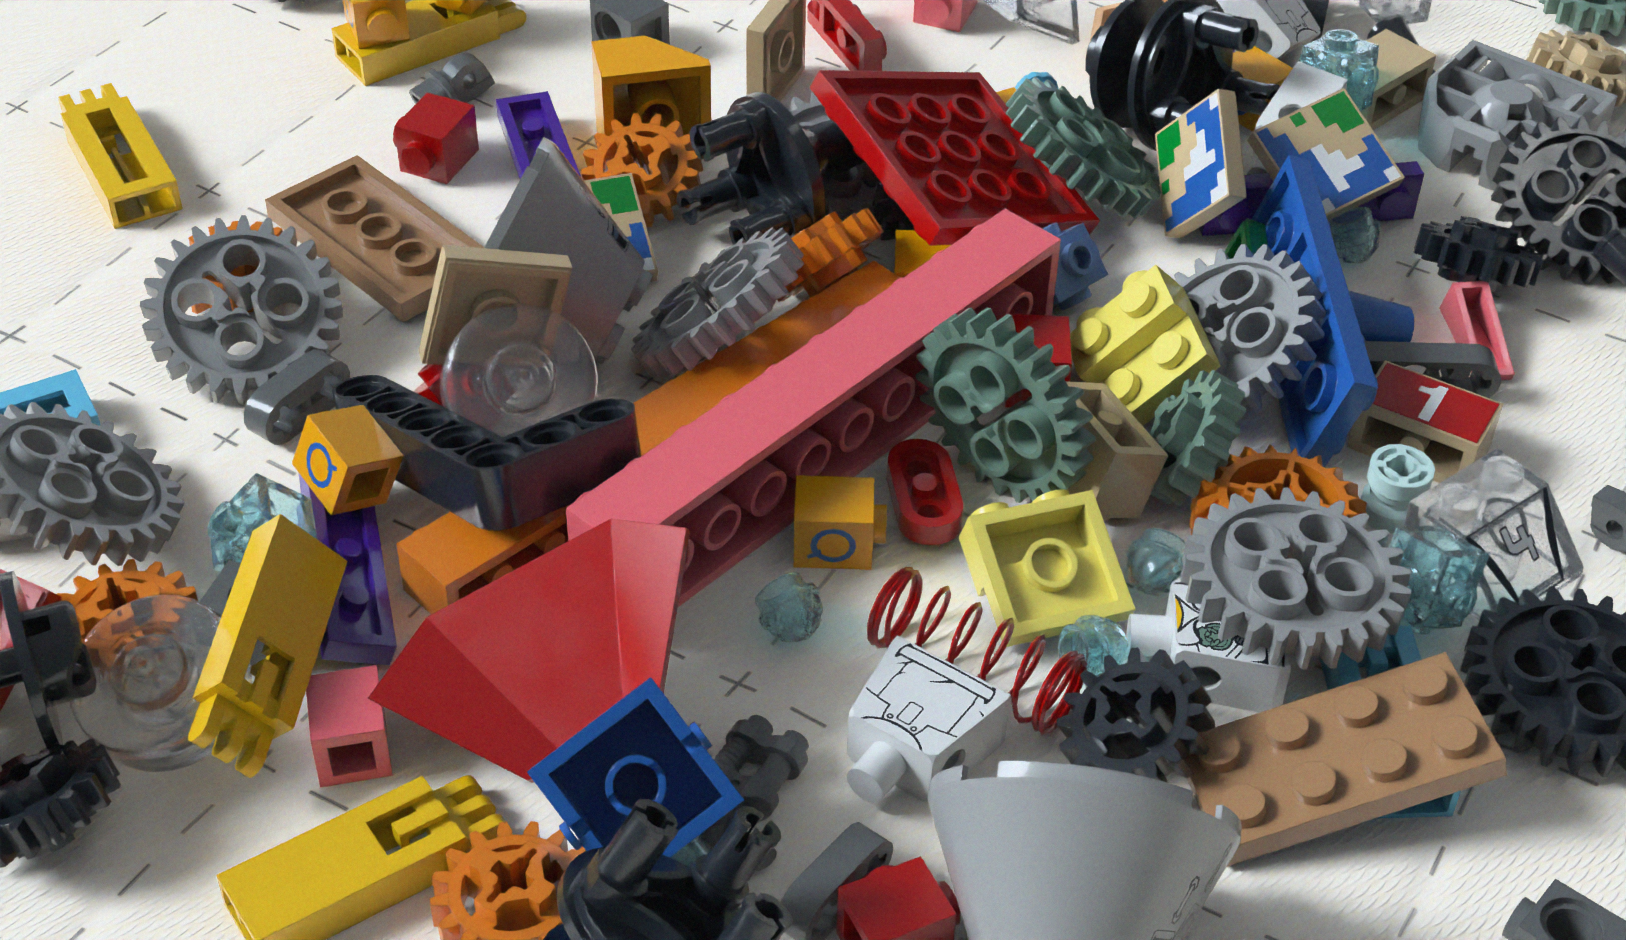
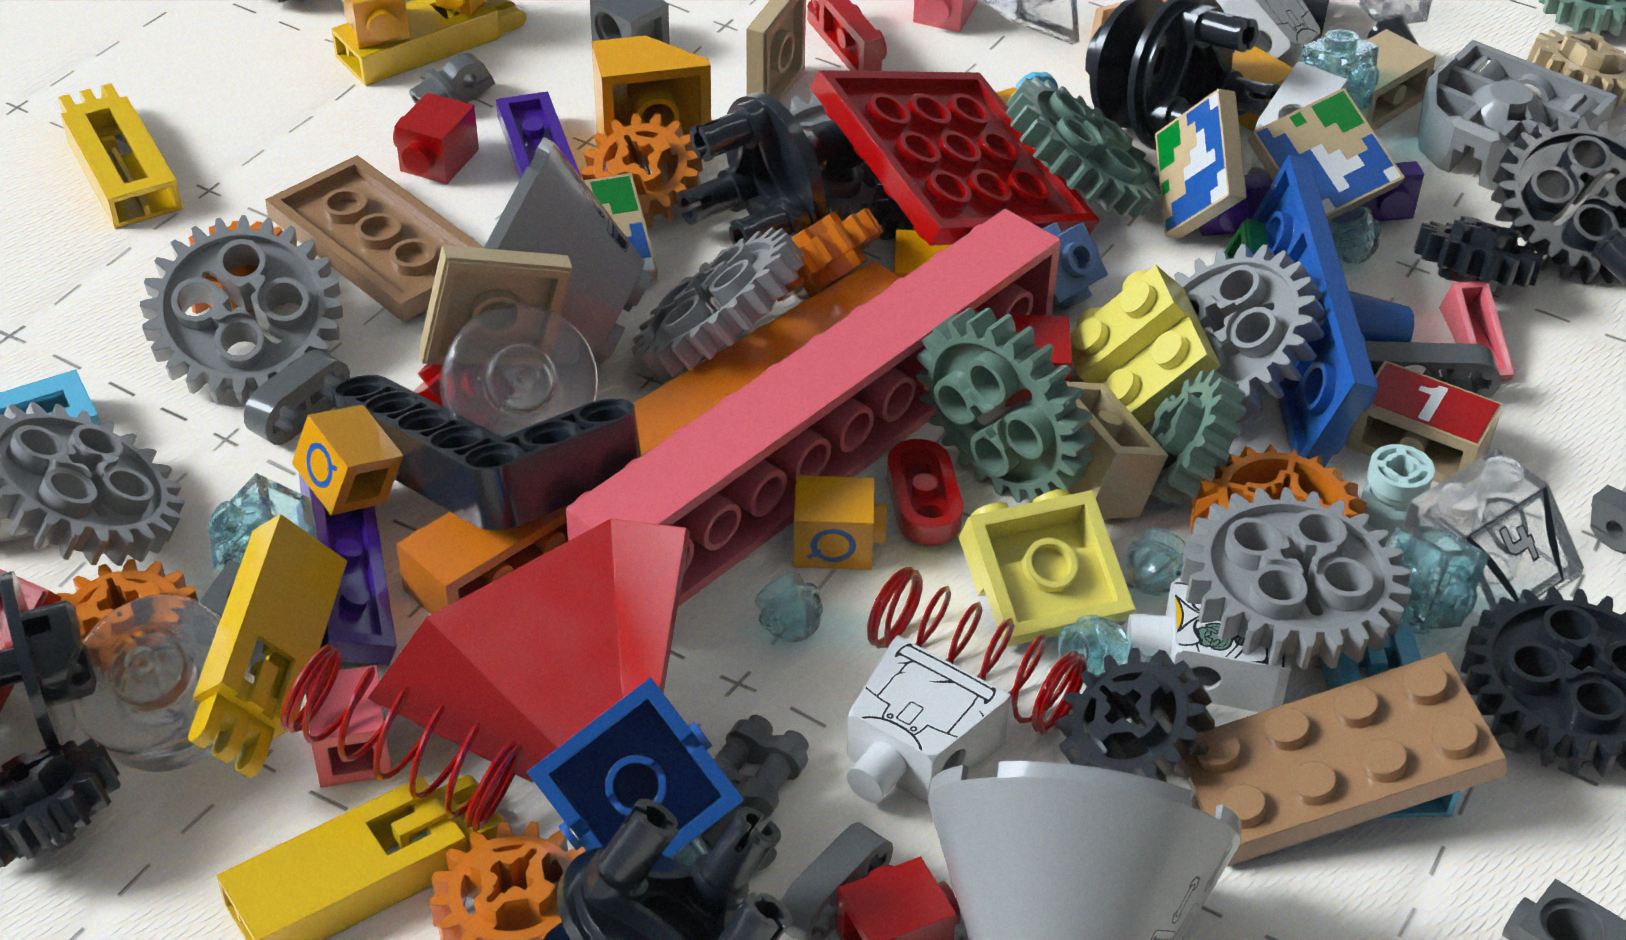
none -> red piece [281,645,523,832]

